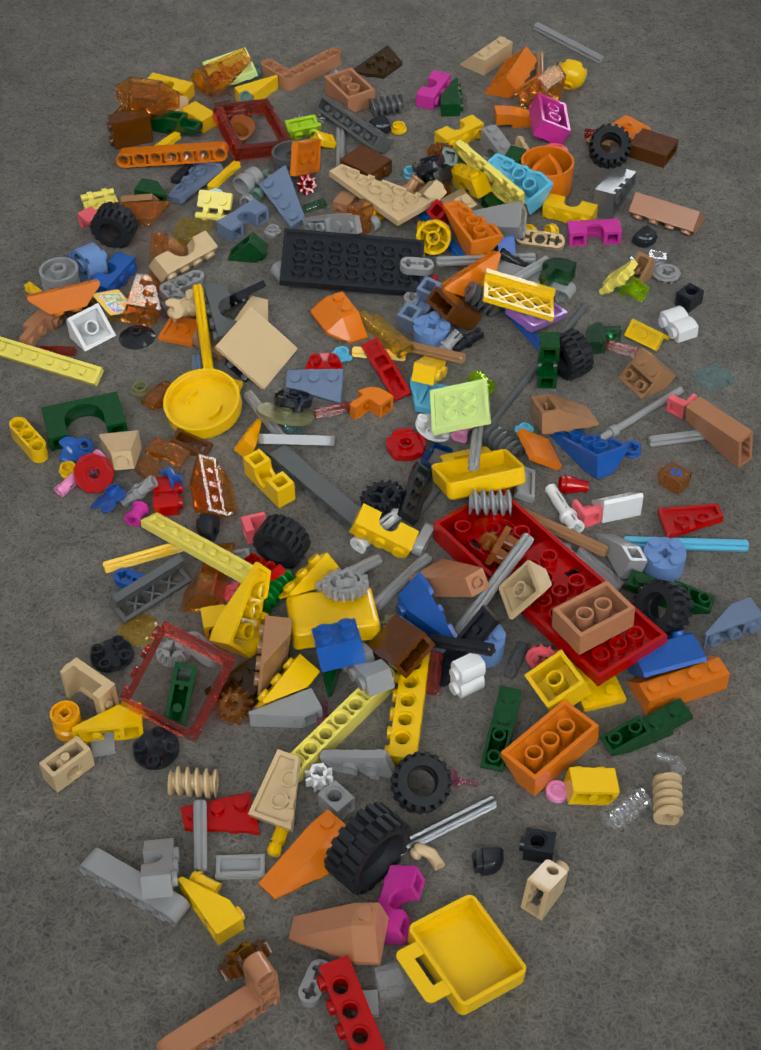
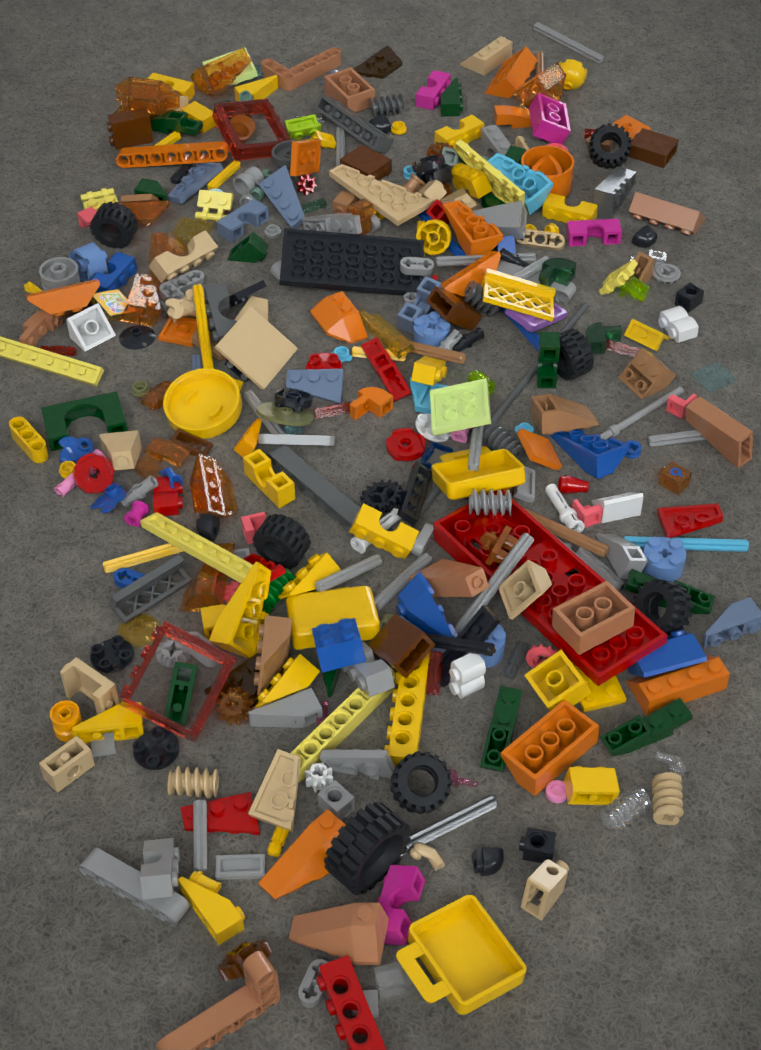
light grey gear [321,567,369,602] -> none

